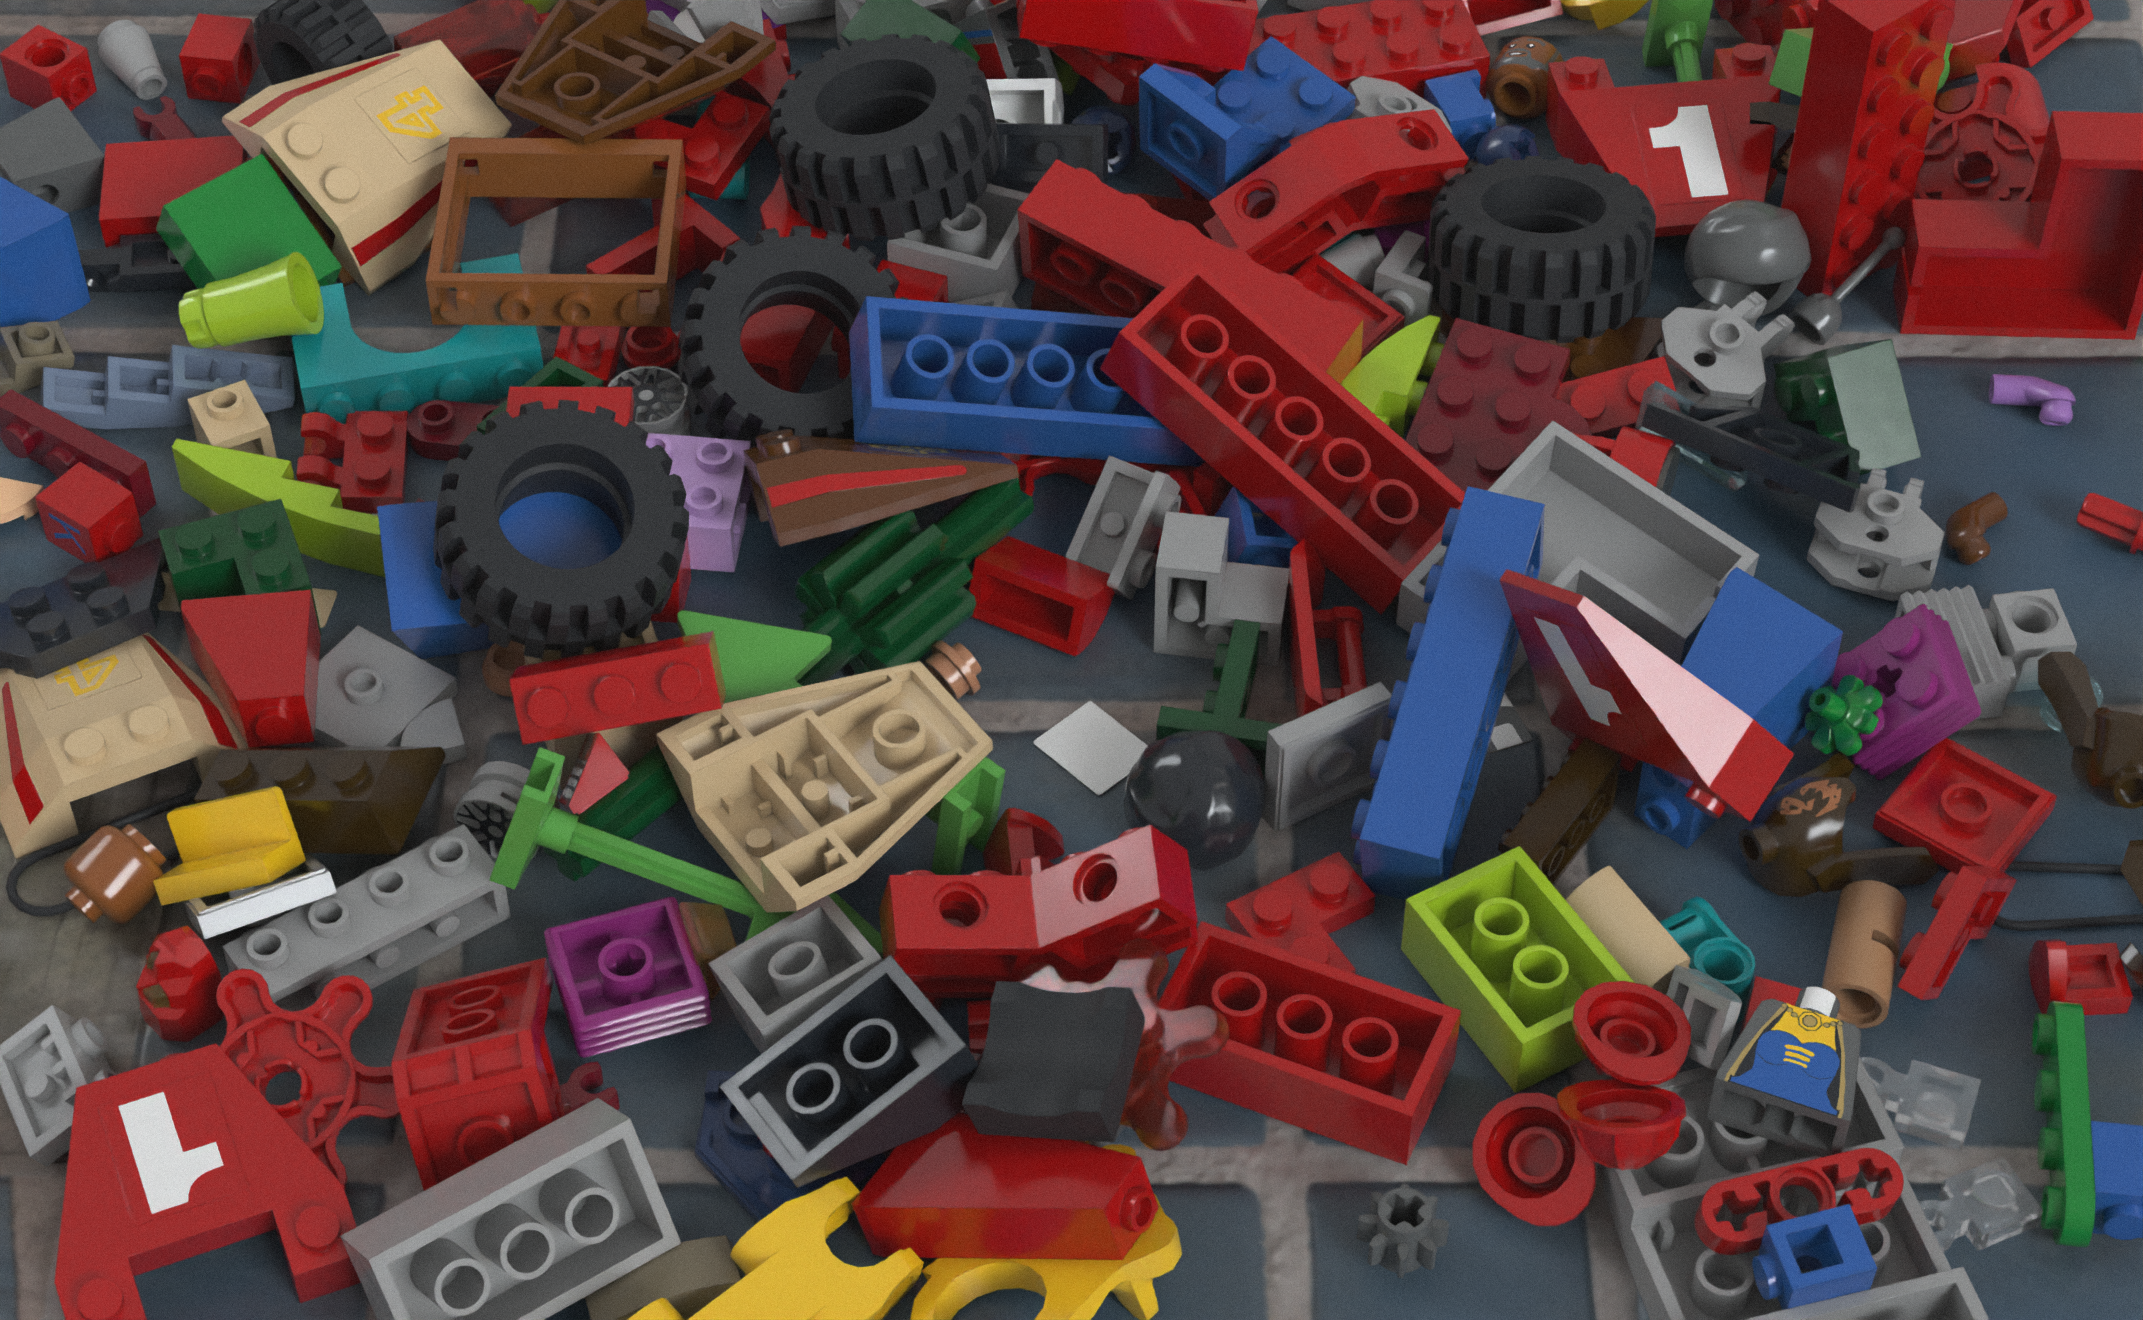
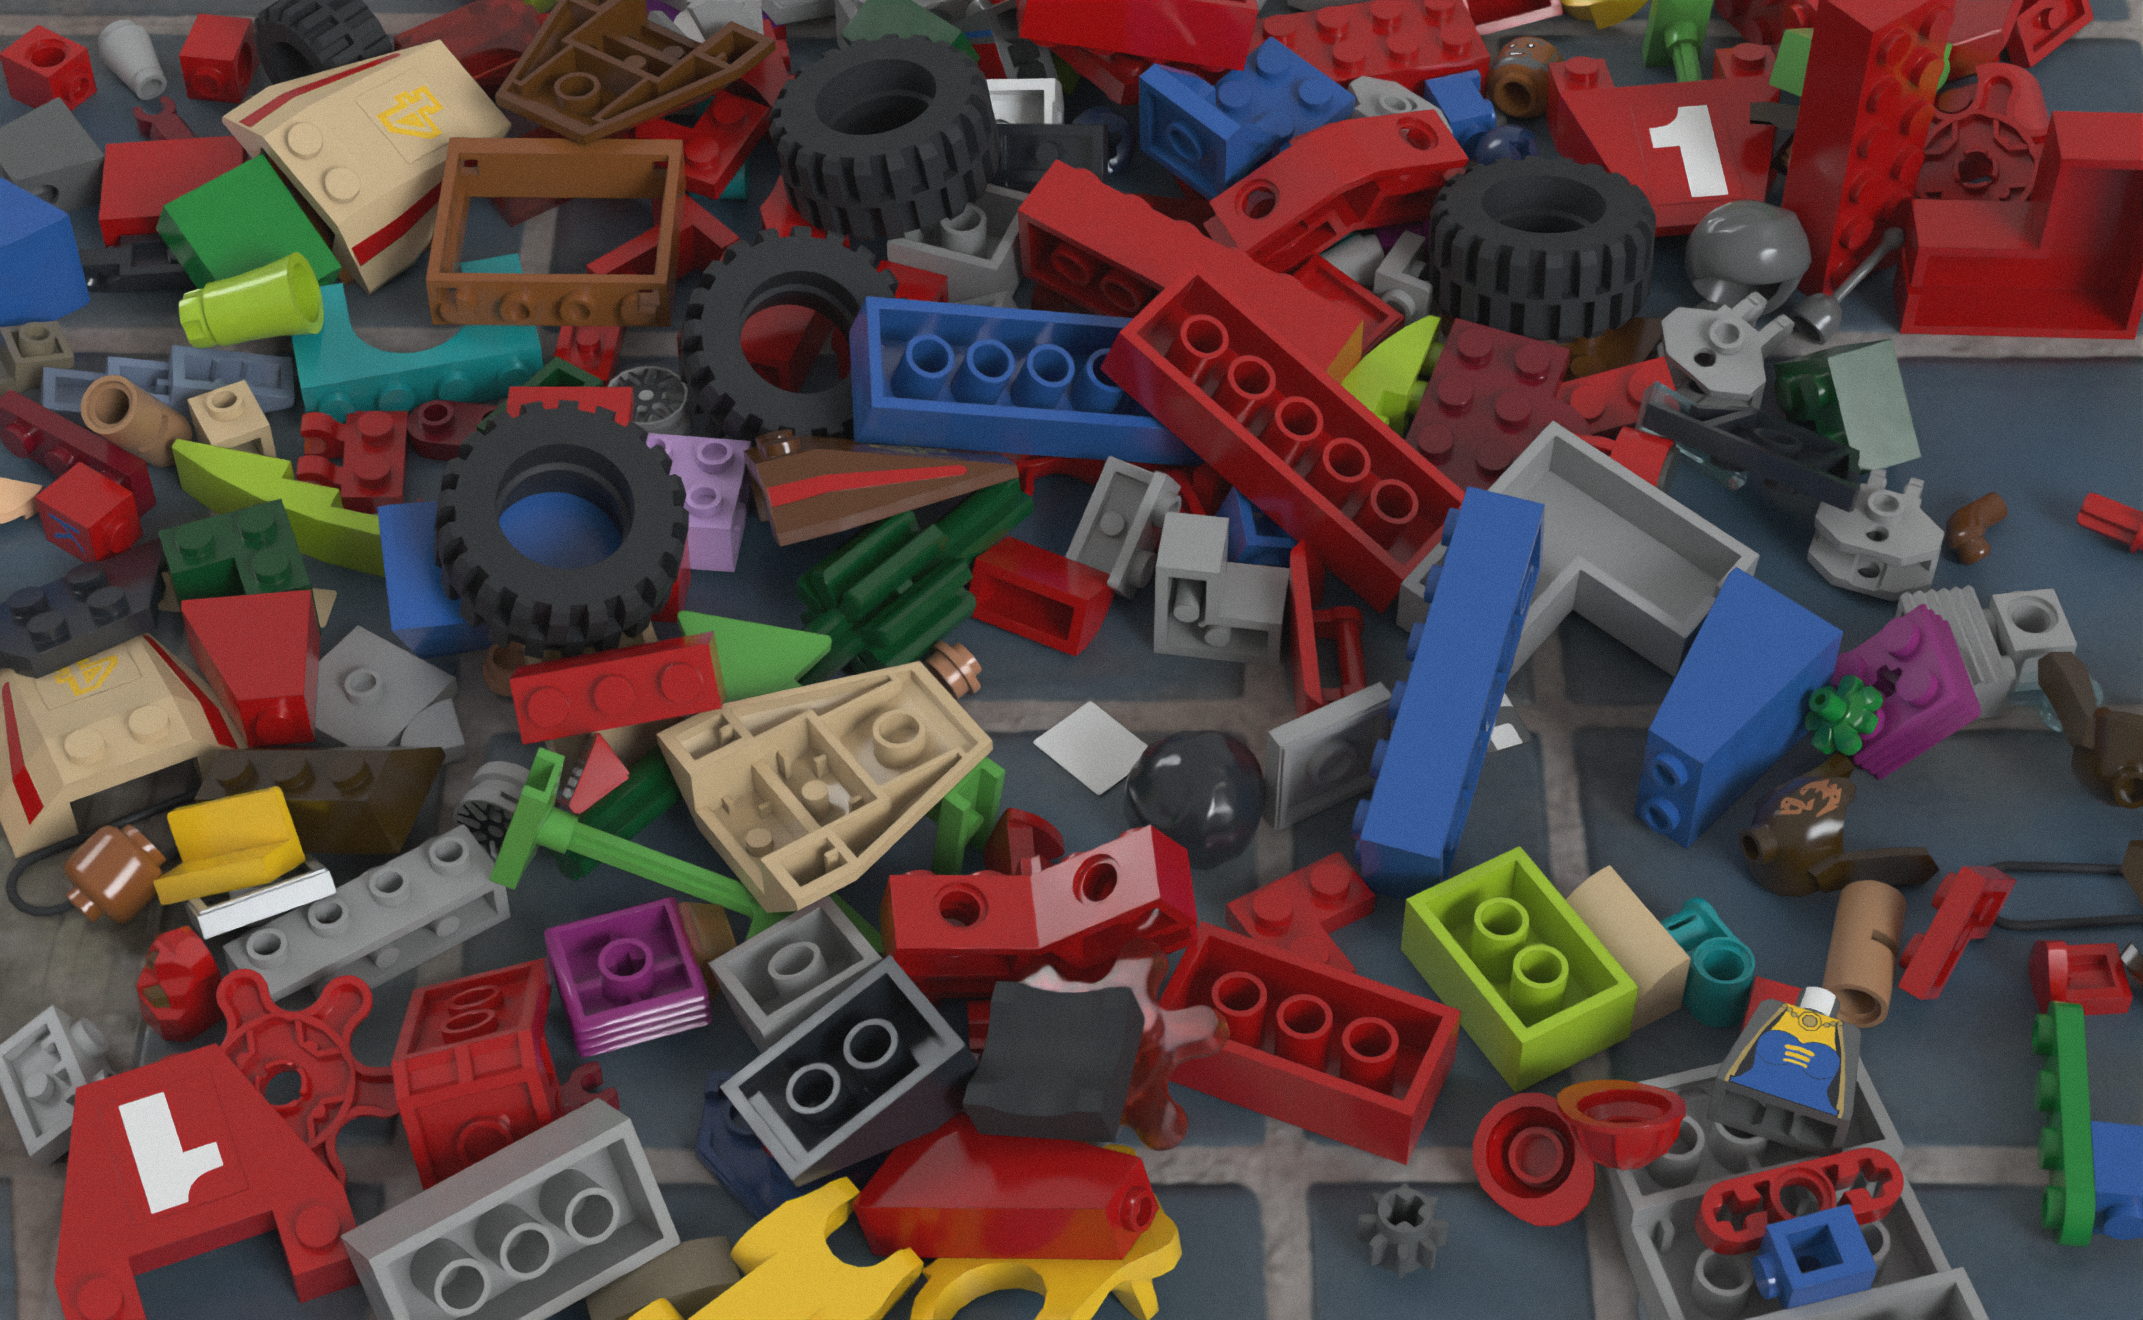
red plate [621,327,679,369] -> none
dark green bracket [1156,619,1283,780] -> none
dark brown piece [1498,738,1622,886] -> none
red wedge [1499,569,1794,822] -> none
red piece [1572,981,1691,1086] -> none
light grey slope [1666,965,1742,1070] -> none
clear plate [1861,1057,1981,1150] -> none
red plate [1872,738,2057,874] -> none
clear plate [1919,1156,2043,1253] -> none
medium lavender arm [1989,374,2076,426] -> none
none -> medium nougat pin [81,375,192,468]

